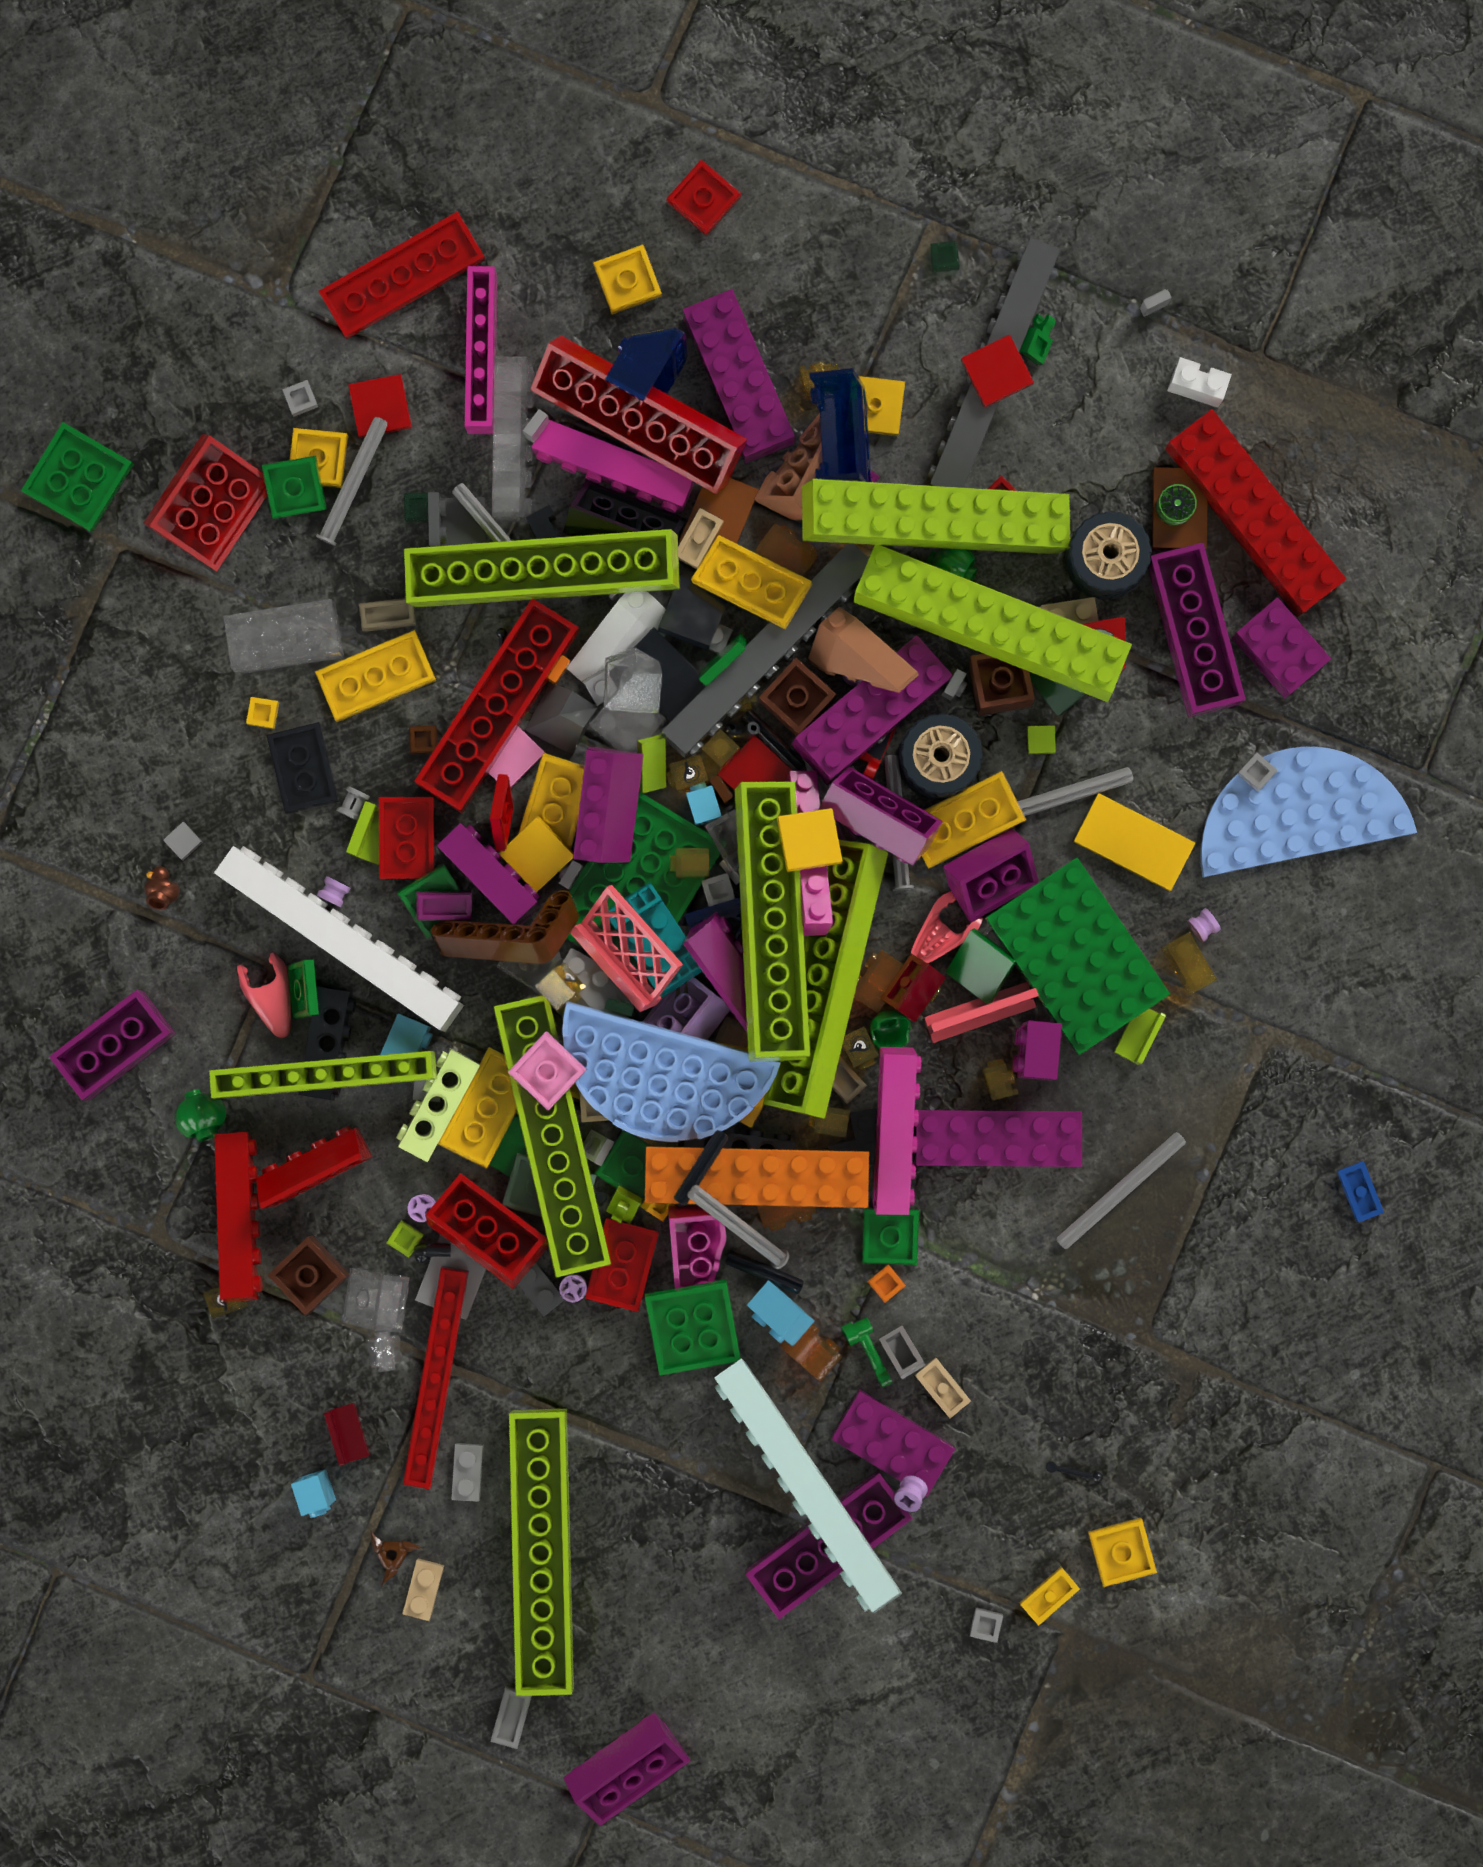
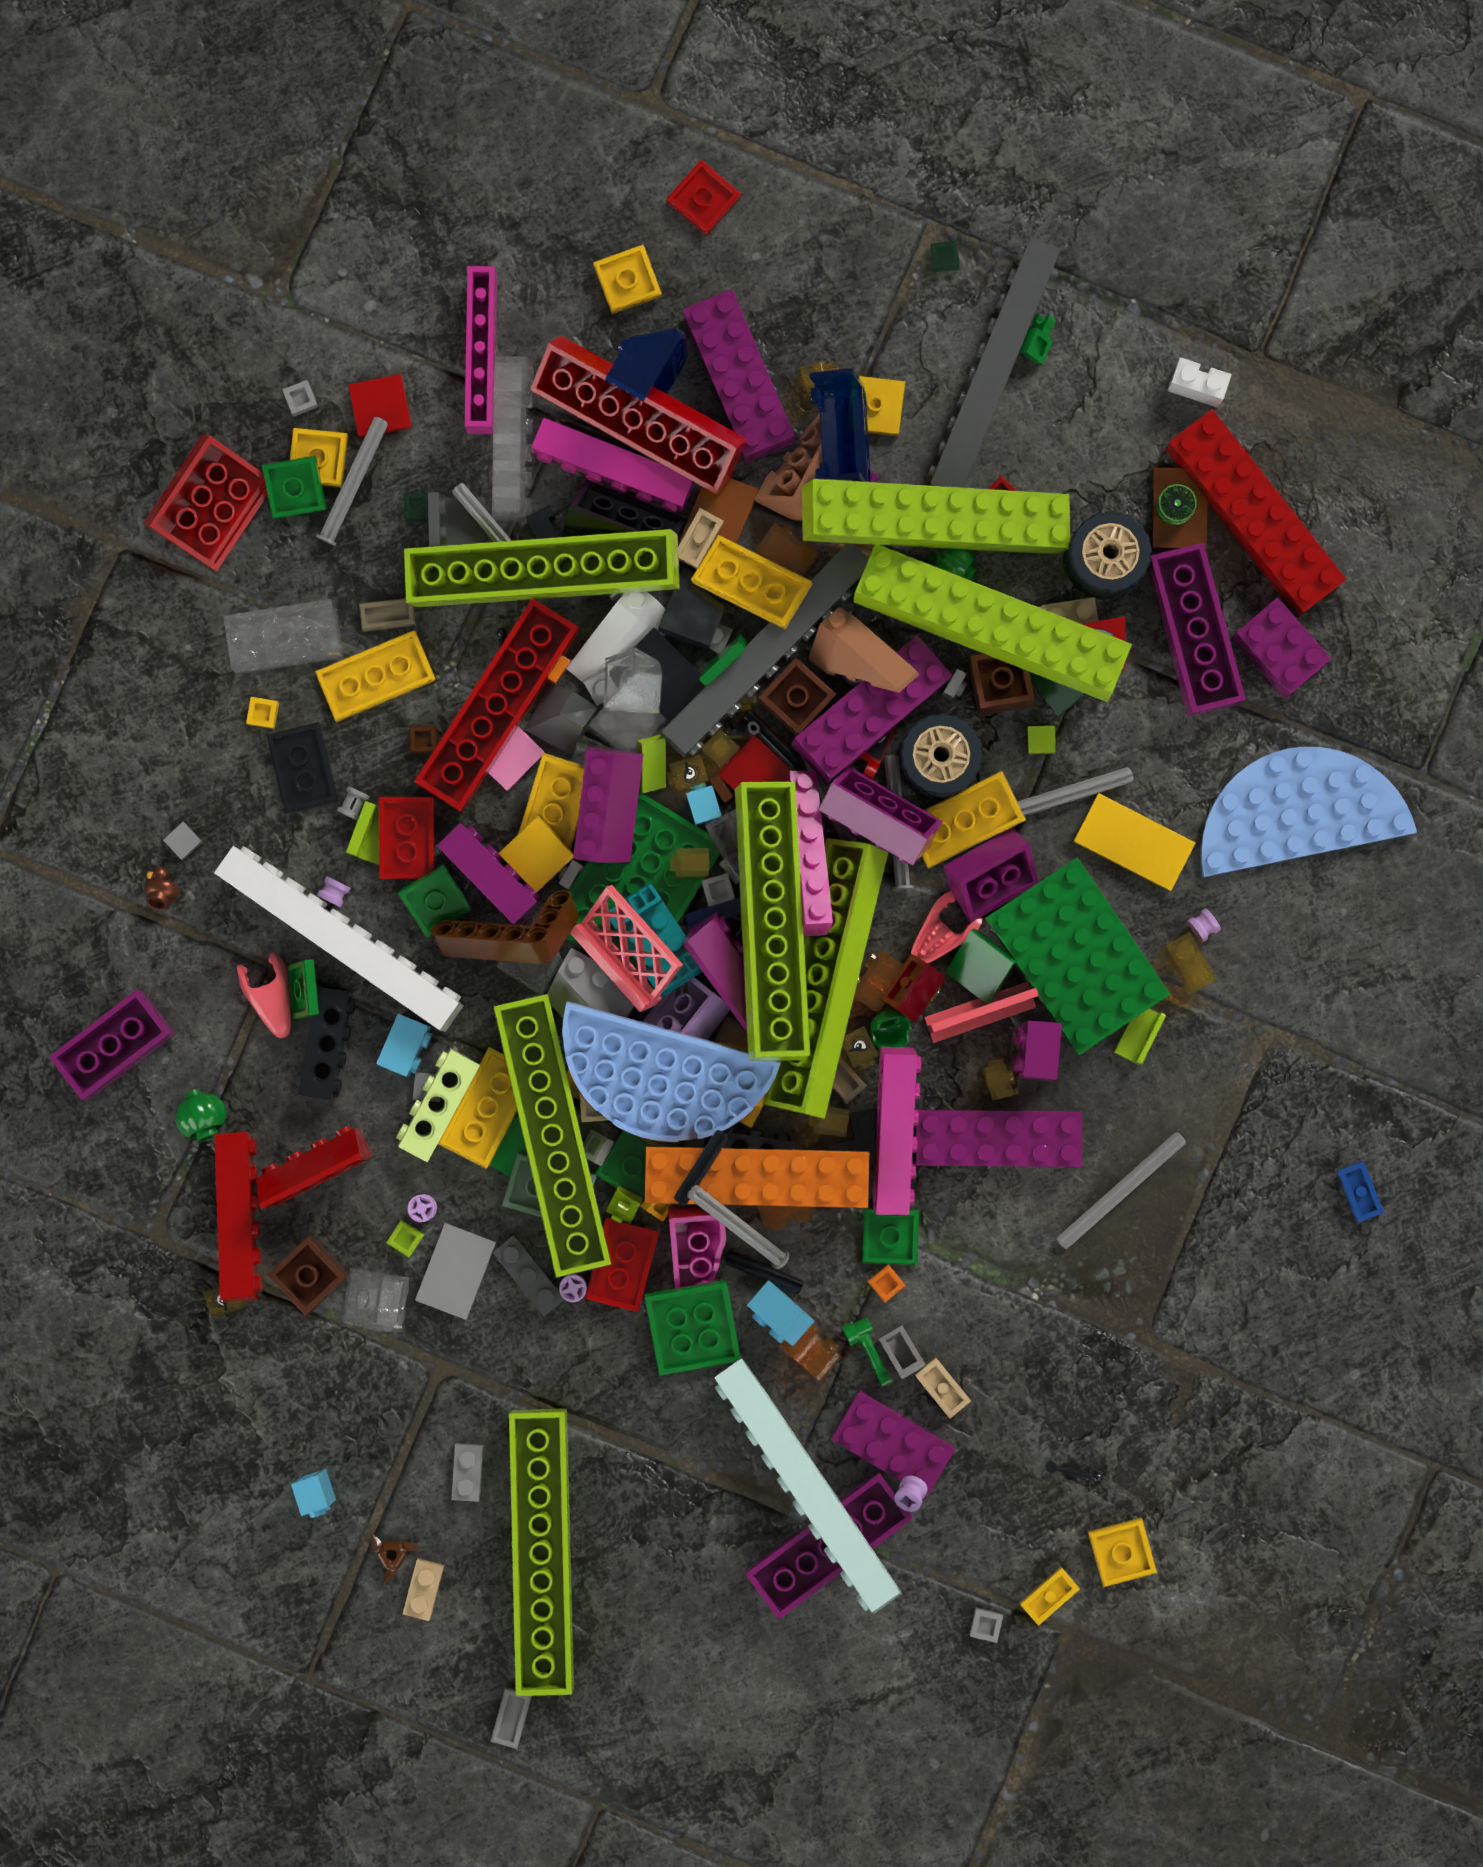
green plate [21,422,134,533] -> none
lime brick [209,1051,437,1099] -> none
red plate [318,211,485,340] -> none
dark red panel [324,1402,370,1467] -> none
clear piece [366,1331,403,1372] -> none
red tile [403,1266,469,1489] -> none
black arm [414,1243,451,1263] -> none
magenta tile [416,891,472,920] -> none
red brick [425,1173,548,1290] -> none
red tile [490,774,514,851] -> none
bright pink tile [508,1031,587,1110] -> none
light grey tile [523,409,550,443] -> none
clear yellow brick [536,962,586,1011] -> none
magenta slope [563,1713,691,1826] -> none
clear green tile [604,998,635,1016] -> none
yellow tile [777,808,843,872] -> none
red tile [961,334,1034,408] -> none
light grey tile [1140,289,1172,317] -> none
light grey plate [1238,753,1278,792] -> none

